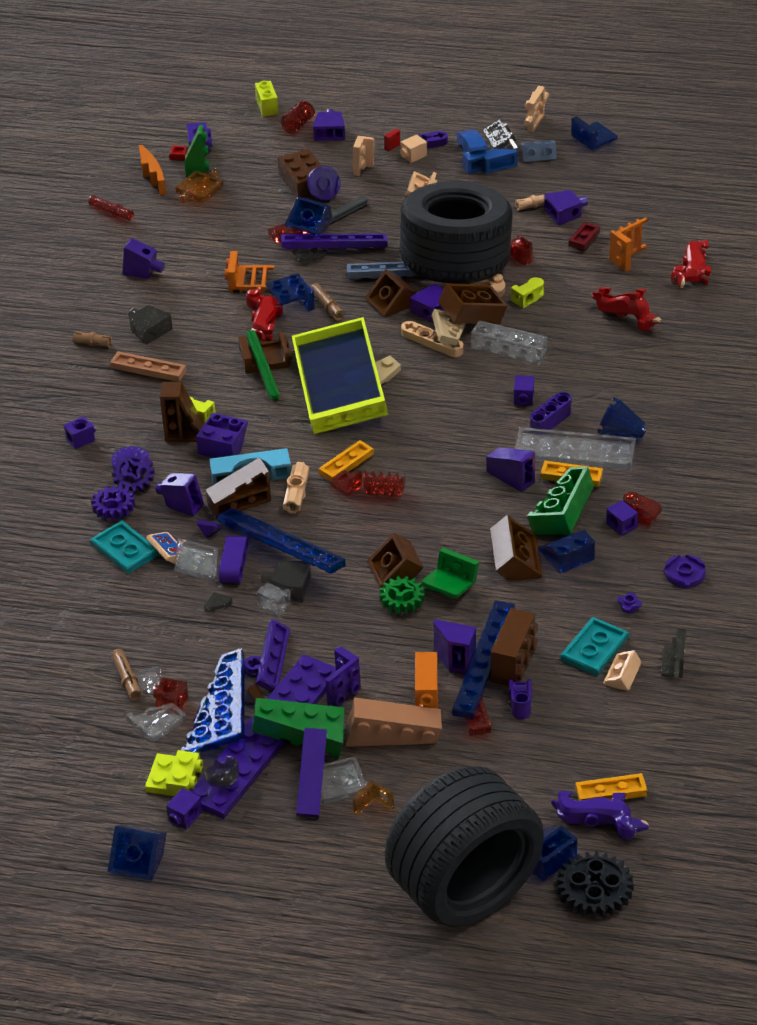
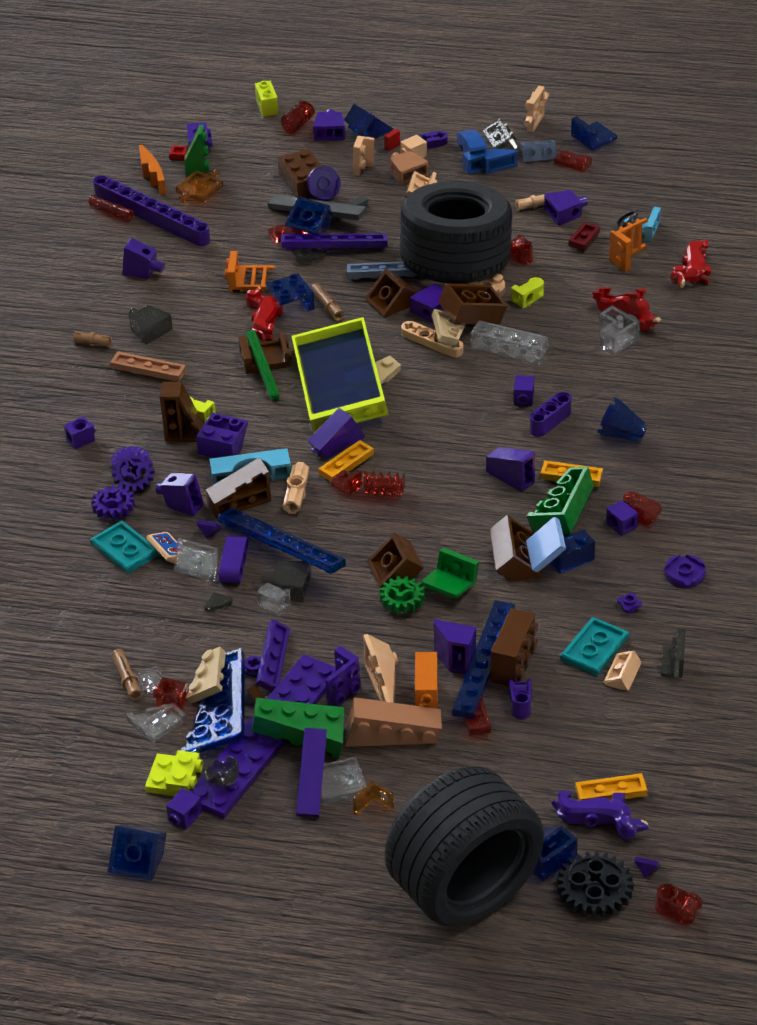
clear plate [515,427,636,469] -> none
none -> dark purple beam [93,175,210,246]
none -> tan wing [186,647,226,704]
none -> dark grey tile [267,195,367,221]
none -> dark purple slope [308,408,365,460]
none -> clear blue slope [344,104,394,139]
none -> light nougat wedge [363,634,398,703]
none -> nougat torso [390,151,429,186]
none -> light blue tile [526,517,566,573]
none -> clear red plate [554,150,592,172]
none -> clear brick [599,306,640,356]
none -> medium azure piece [616,207,661,242]
none -> dark purple slope [634,857,660,878]
none -> clear red piece [655,883,703,925]

